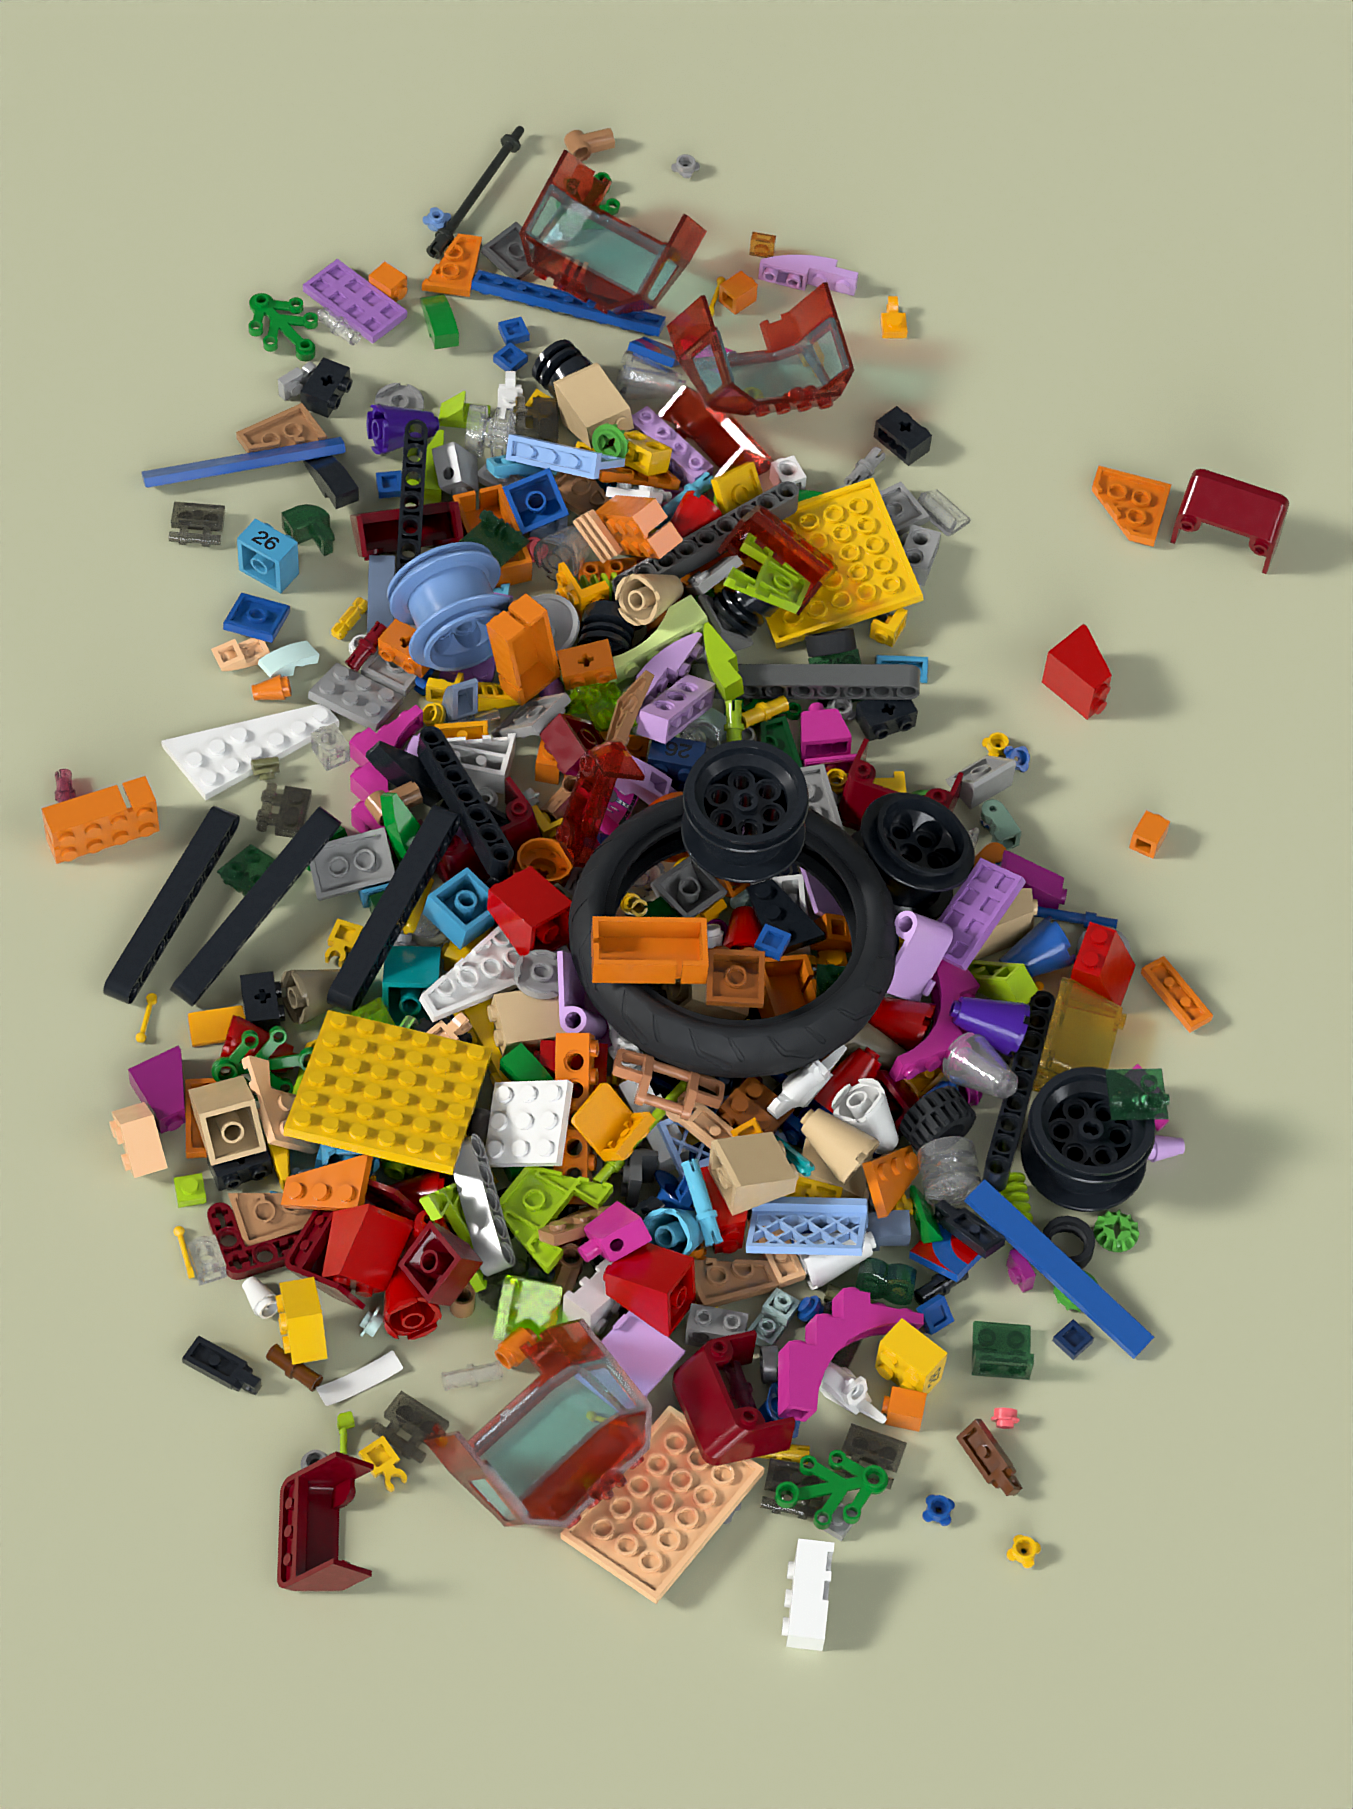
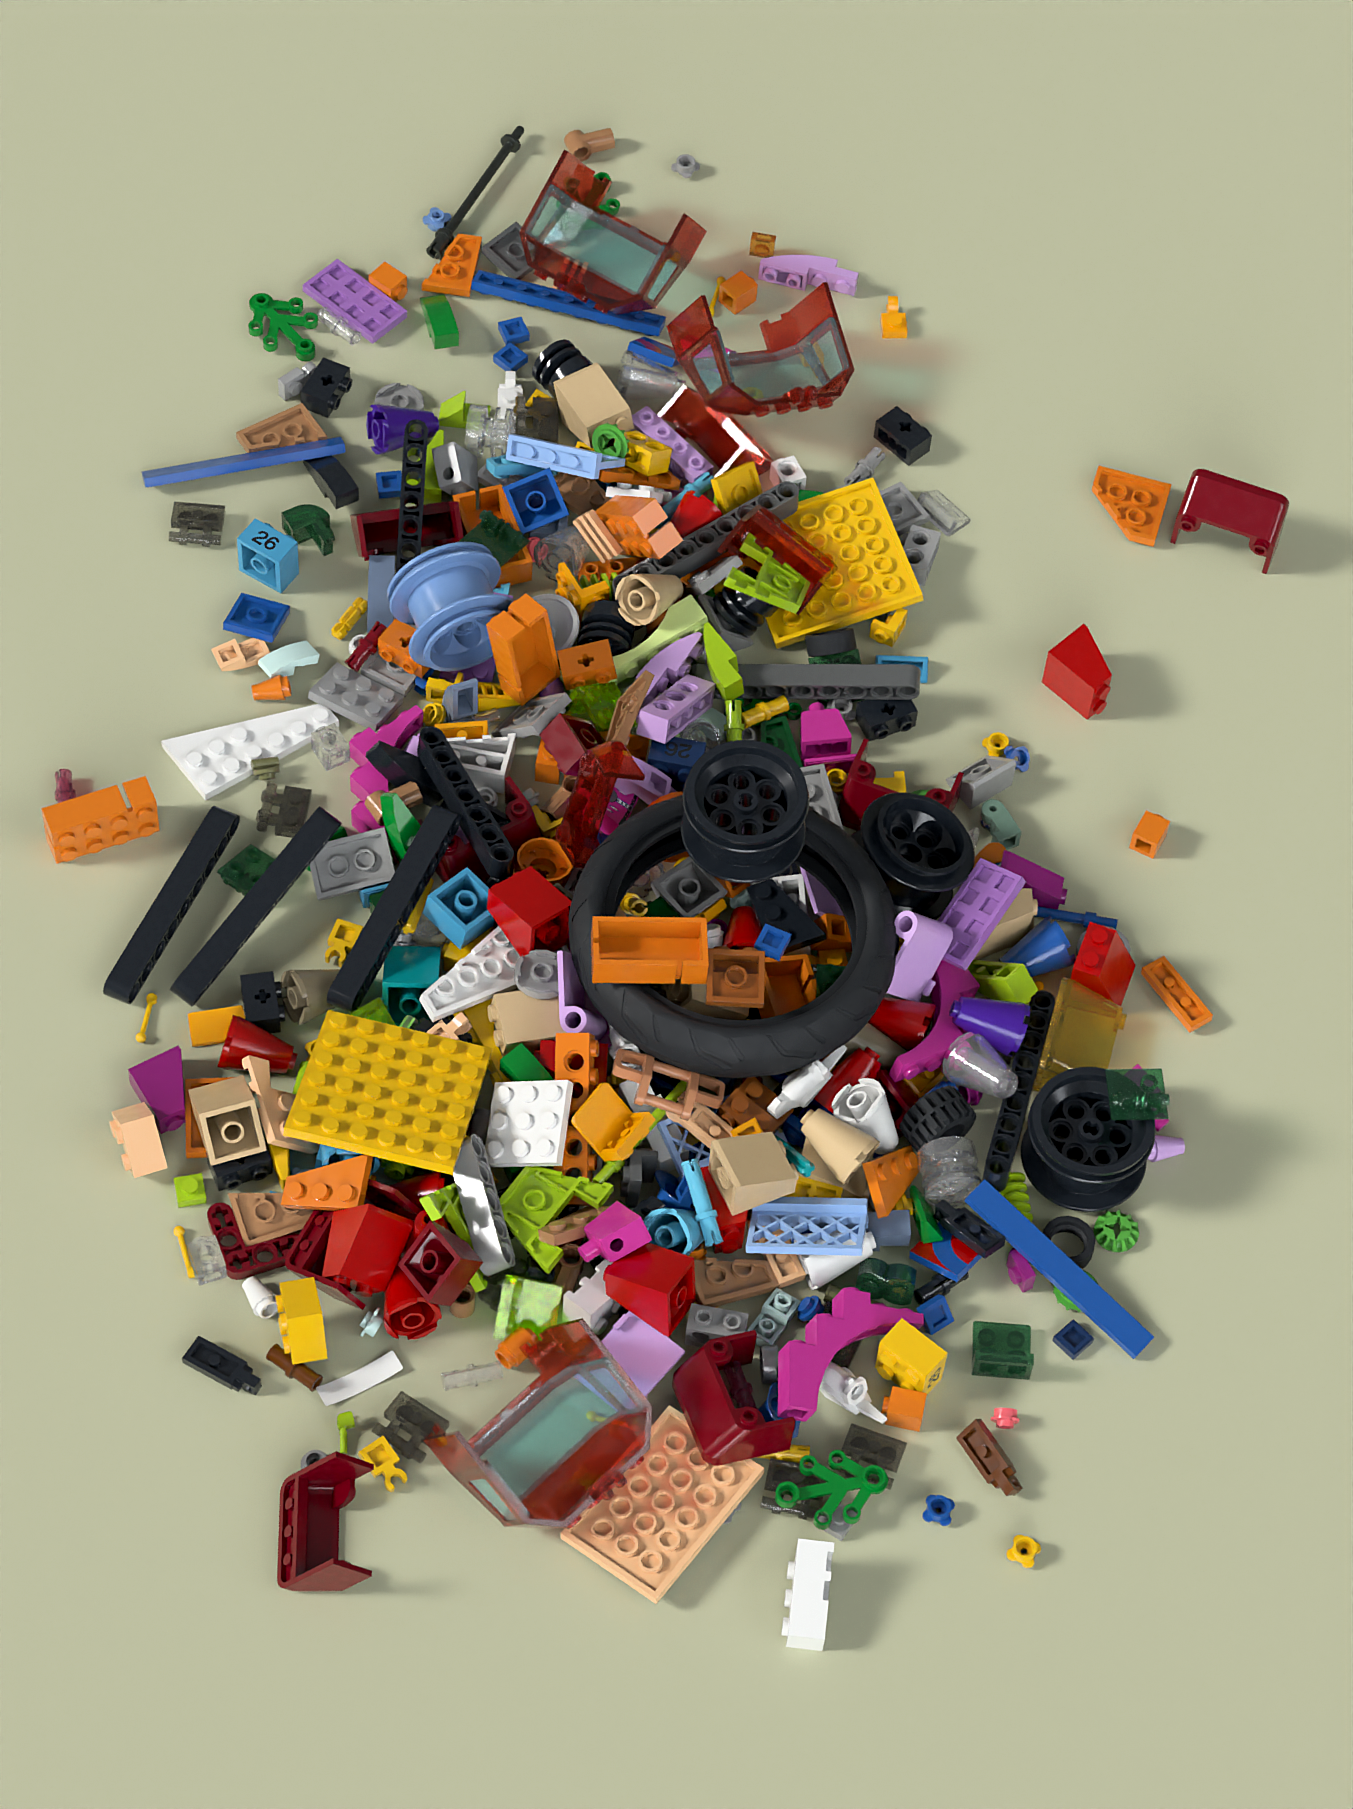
green plant [211,1026,313,1101] -> none

